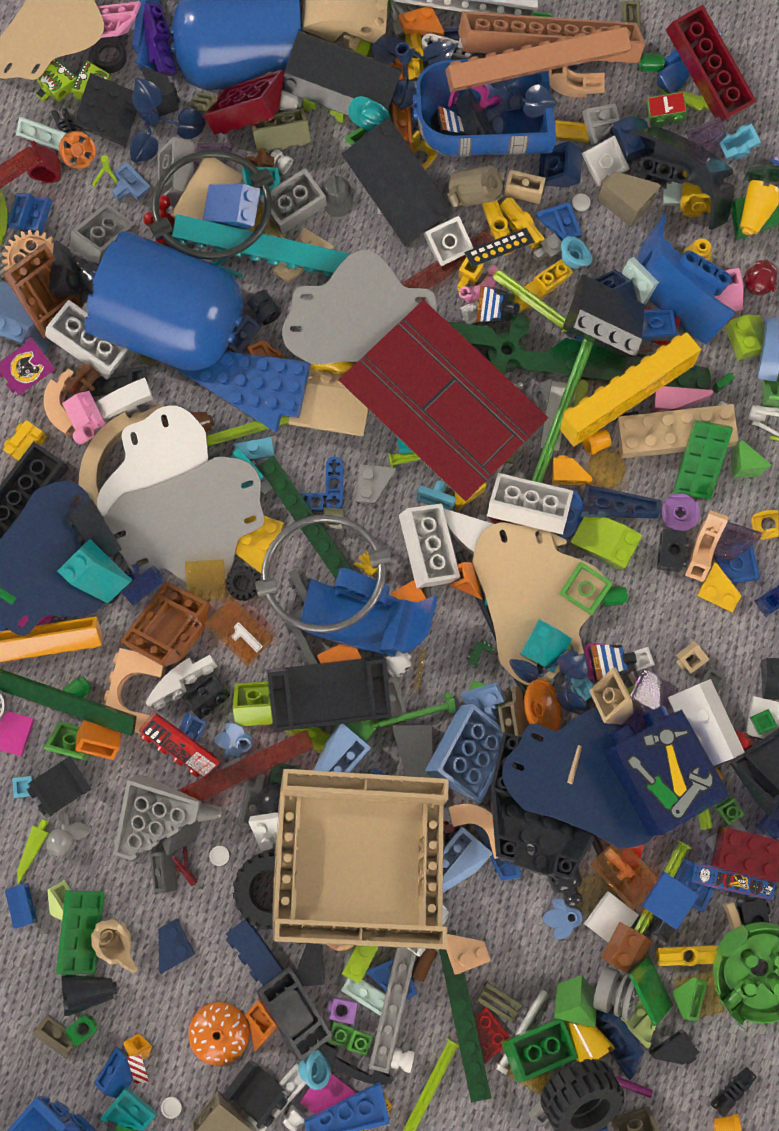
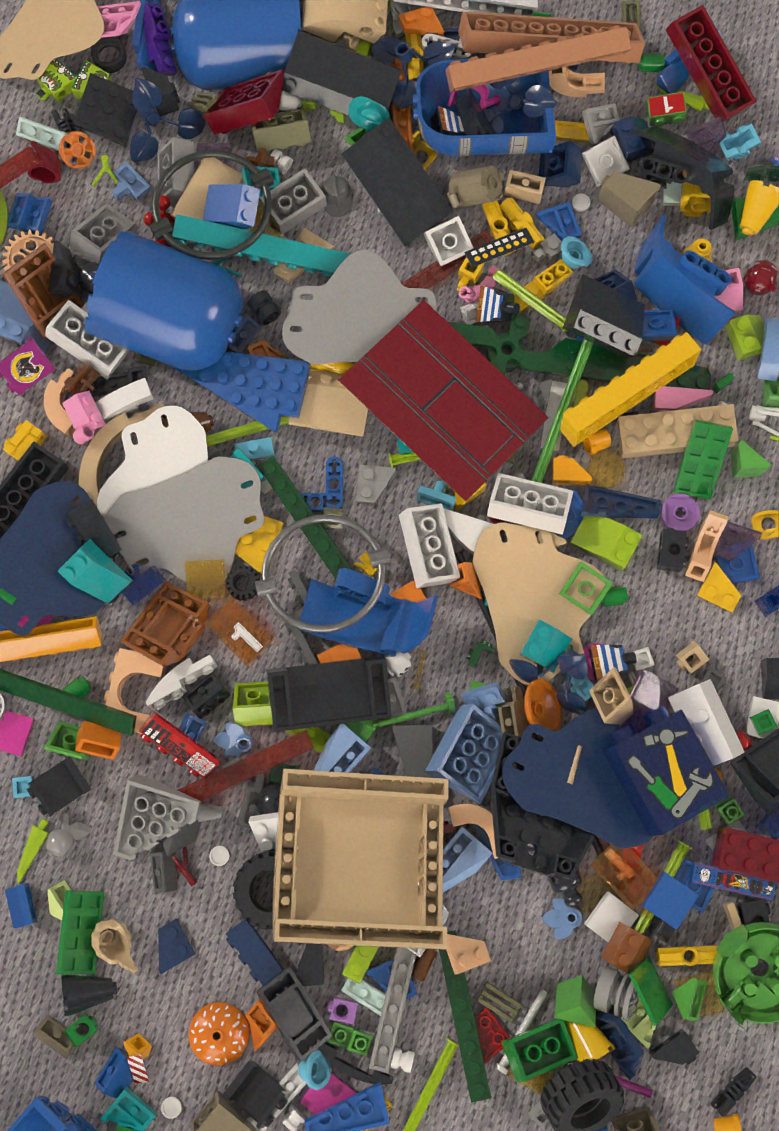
light aqua wing [622,257,659,305] -> none

